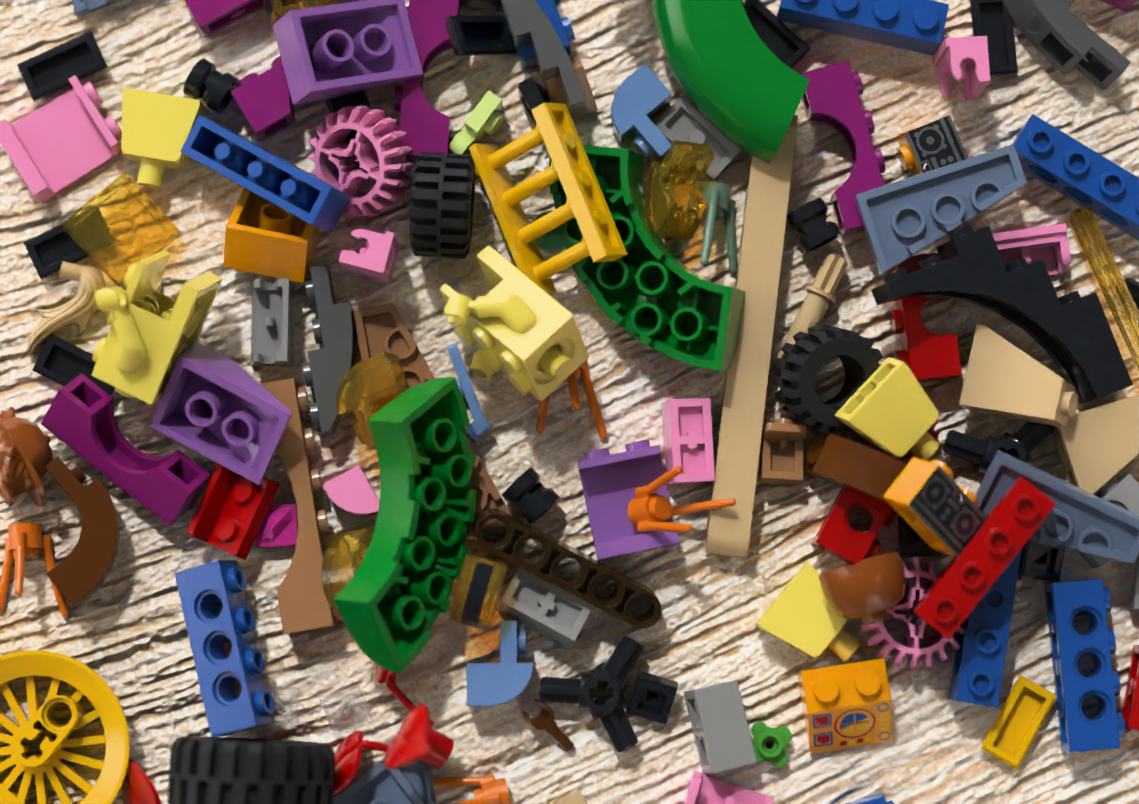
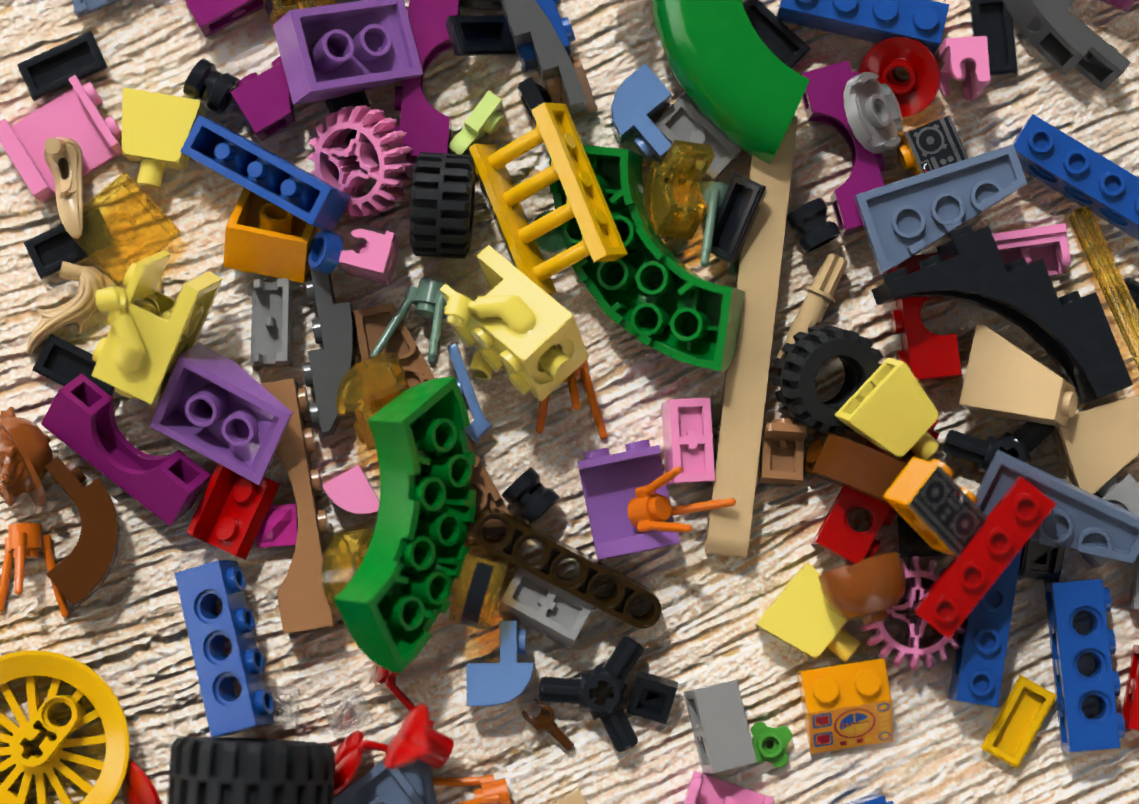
none -> tan piece [44,136,83,239]
none -> blue tile [308,230,343,274]
none -> sand green plant [370,278,451,364]
none -> black tile [710,173,767,264]
none -> light grey tile [843,72,903,154]
none -> red dish [859,37,940,117]

